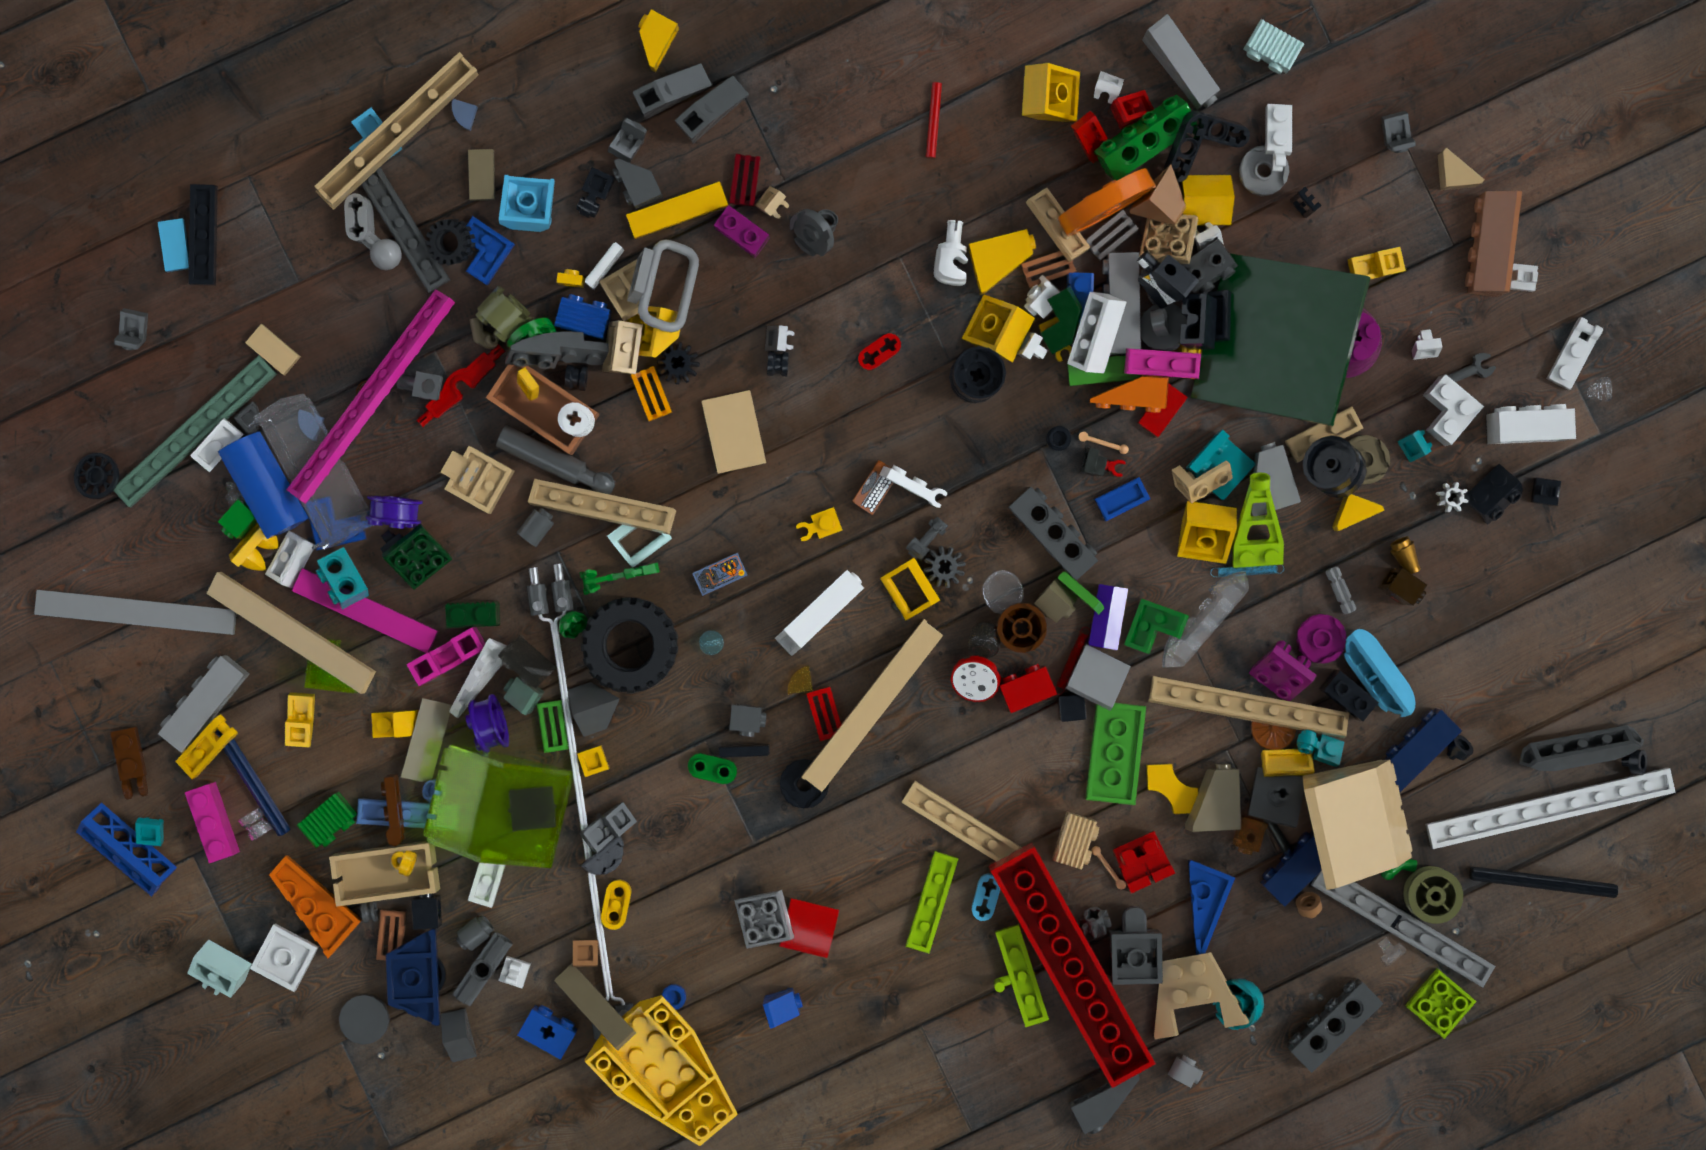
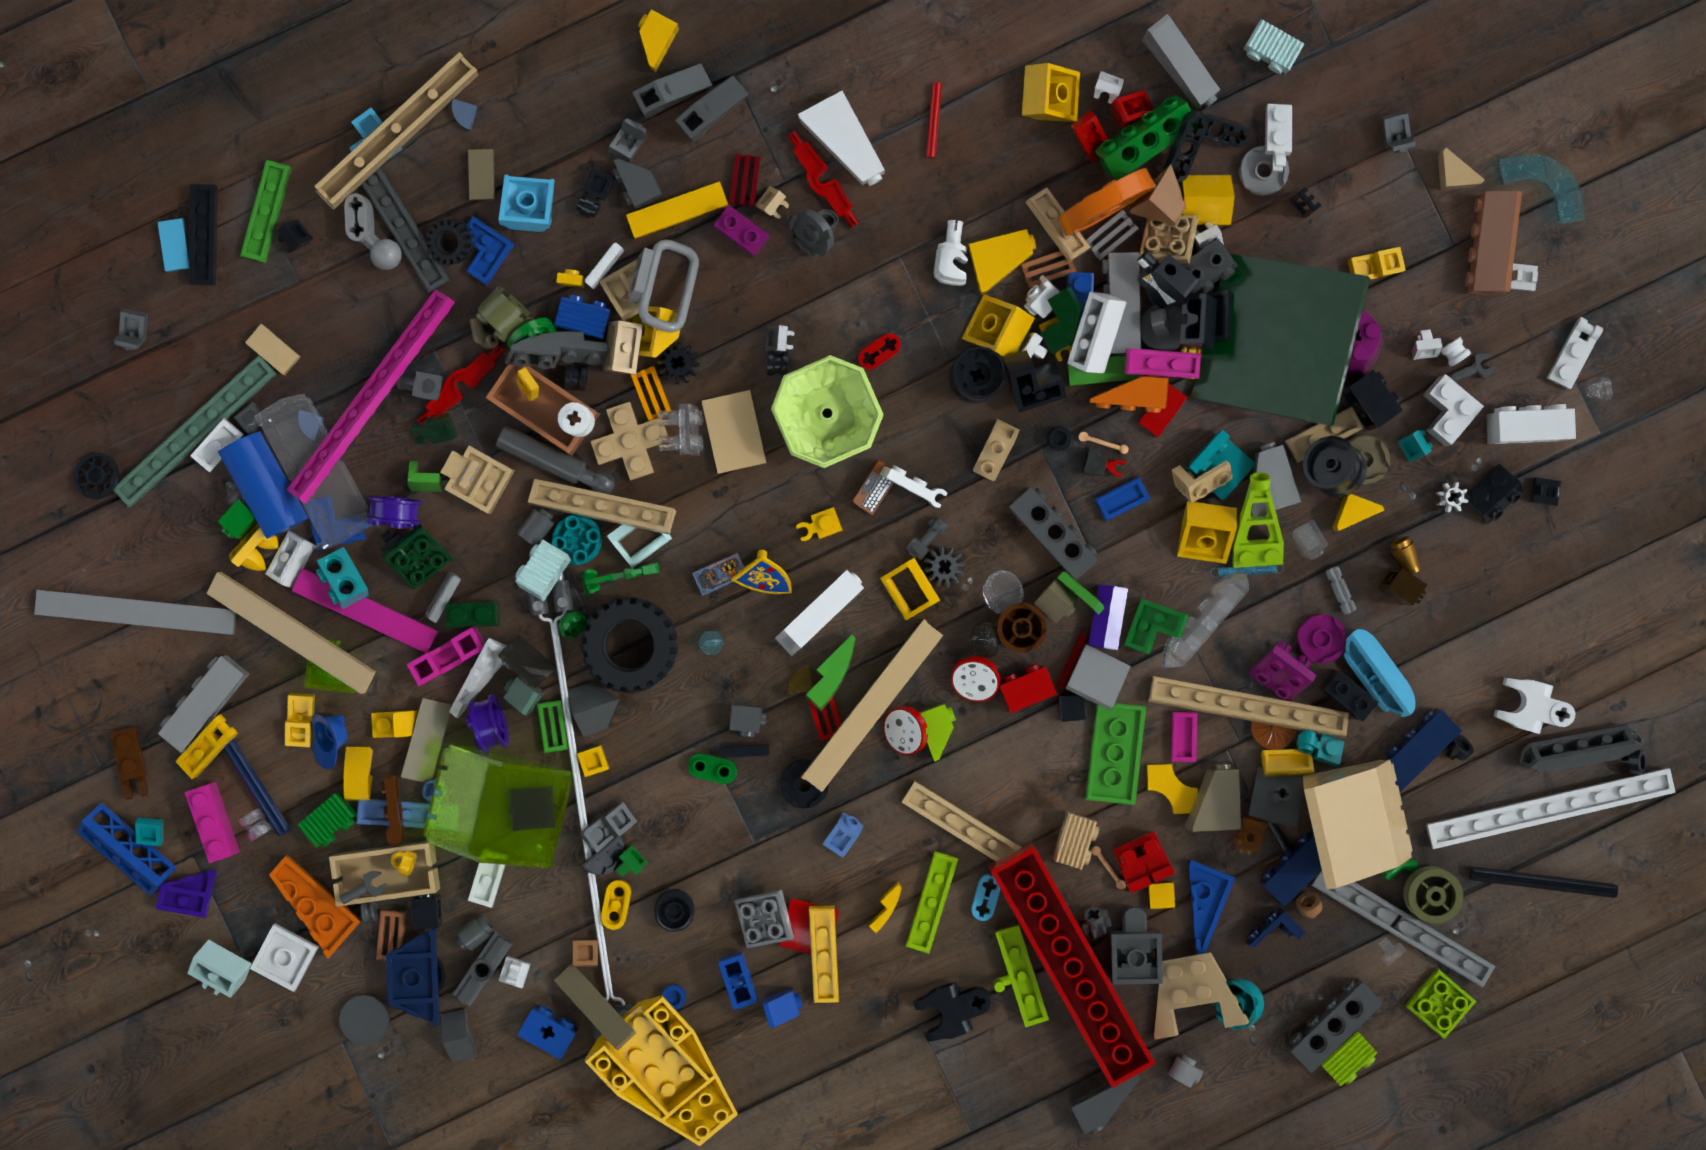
none -> dark purple wing [156,870,217,918]
none -> bright green tile [240,160,292,263]
none -> black tile [278,219,313,253]
none -> blue piece [312,714,348,770]
none -> dark grey bar [340,871,387,904]
none -> yellow slope [344,747,373,801]
none -> bright green tile [407,461,443,492]
none -> clear green plate [410,413,458,445]
none -> light grey tile [425,572,461,623]
none -> light aqua brick [516,540,571,601]
none -> teal tile [552,515,602,565]
none -> tan plate [591,402,670,481]
none -> green tile [616,845,648,877]
none -> black piece [654,889,695,932]
none -> clear plate [658,404,703,456]
none -> blue brick [718,950,759,1010]
none -> shield [731,550,792,594]
none -> yellowish green rock [771,355,884,468]
none -> red piece [787,131,859,229]
none -> white slope [798,91,885,186]
none -> bright green slope [806,635,855,711]
none -> yellow tile [809,905,839,1003]
none -> medium blue bracket [823,813,863,858]
none -> yellow slope [869,881,902,933]
none -> white tile [883,706,928,756]
none -> black piece [913,981,991,1042]
none -> lime slope [919,703,956,761]
none -> tan bracket [973,419,1019,481]
none -> black brick [1003,350,1067,413]
none -> yellow tile [1148,882,1175,909]
none -> dark pink tile [1171,712,1197,762]
none -> dark blue bracket [1245,908,1306,949]
none -> clear brick [1288,520,1329,560]
none -> lime brick [1321,1030,1377,1086]
none -> black brick [1342,369,1403,431]
none -> white wheel [1440,337,1471,367]
none -> white piece [1493,677,1575,734]
none -> clear light blue plate [1497,154,1586,225]

